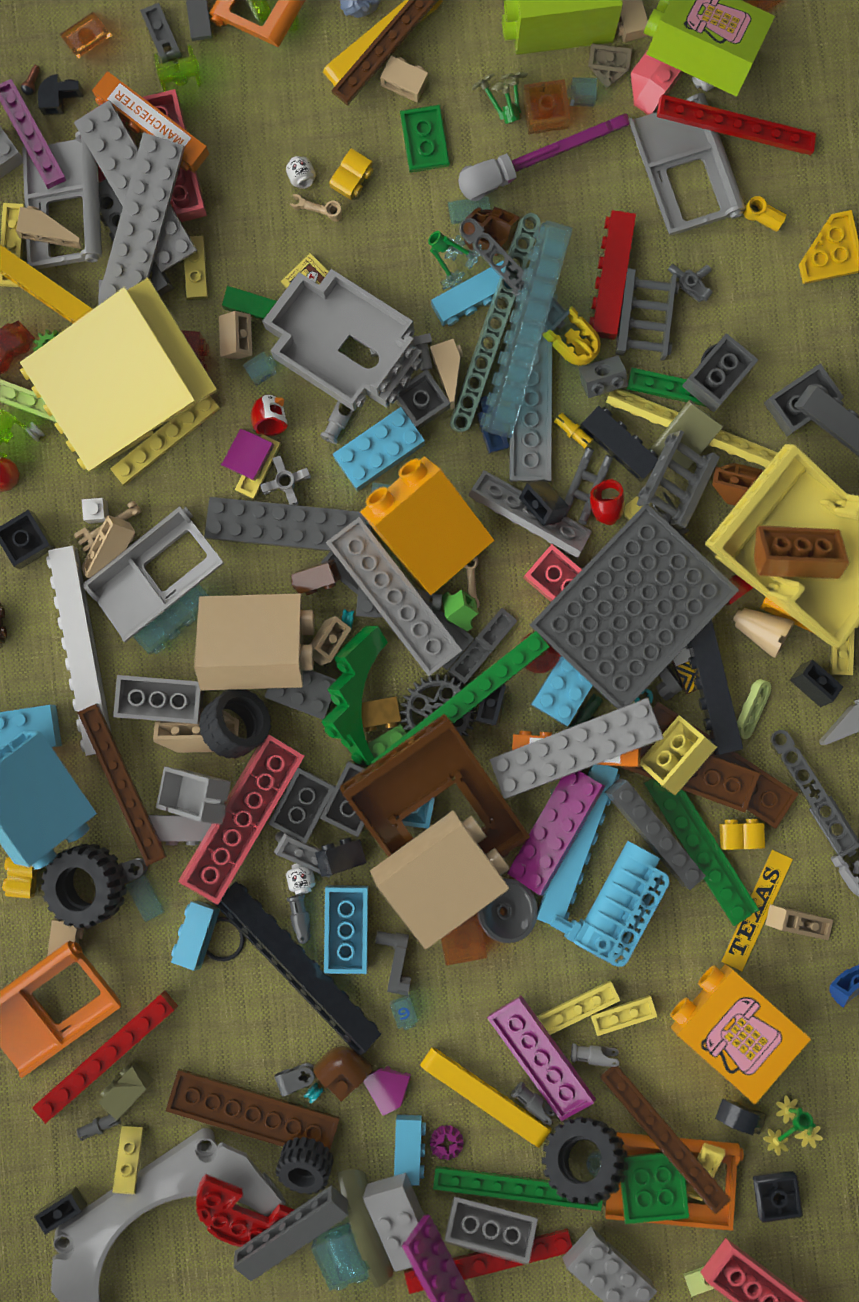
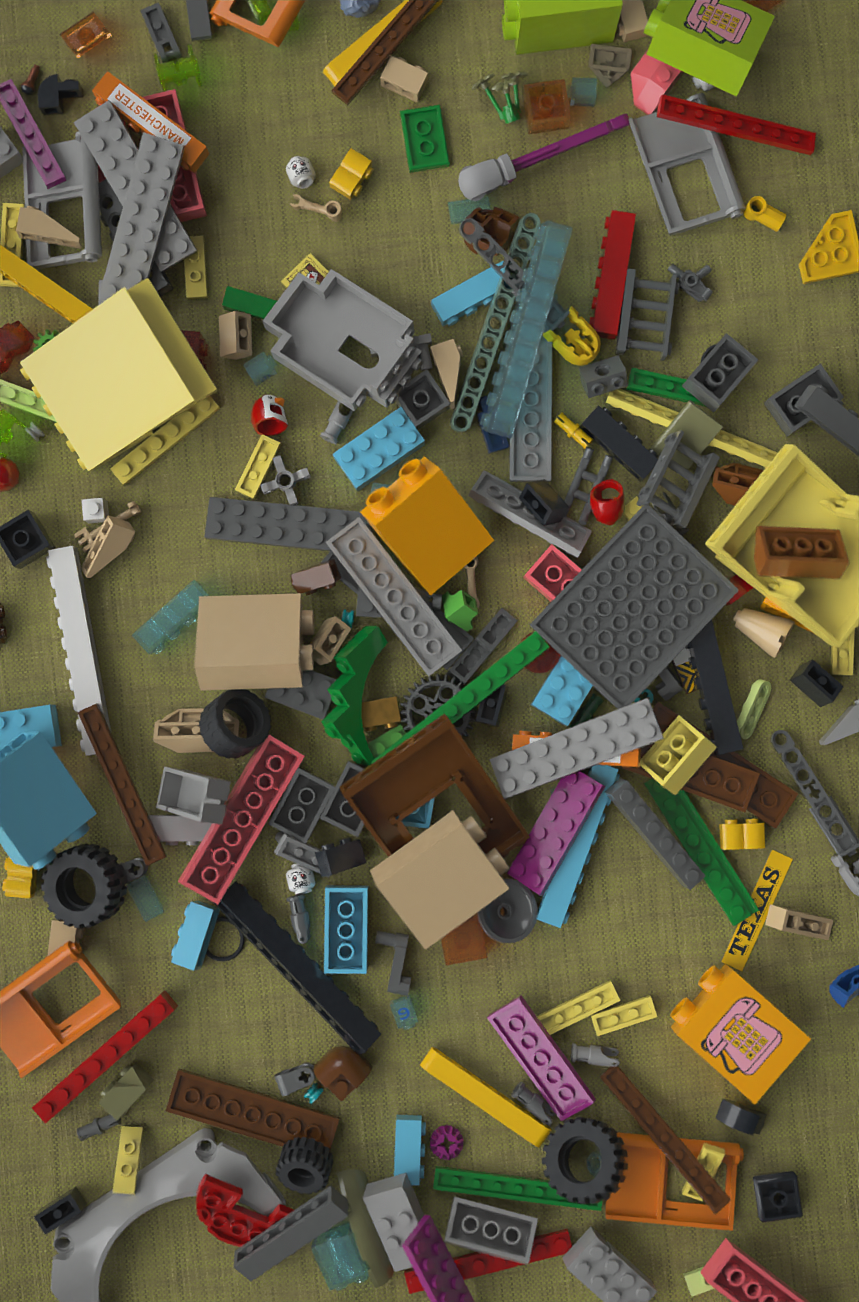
light grey piece [82,506,224,643] -> none
light grey slope [113,675,204,724] -> none
magenta slope [221,429,274,481] -> none
magenta slope [363,1066,411,1116] -> none
plant [428,231,482,290] -> none
medium azure piece [550,841,669,967] -> none
green plate [620,1152,689,1224] -> none
light yellow plant [763,1095,823,1156] -> none

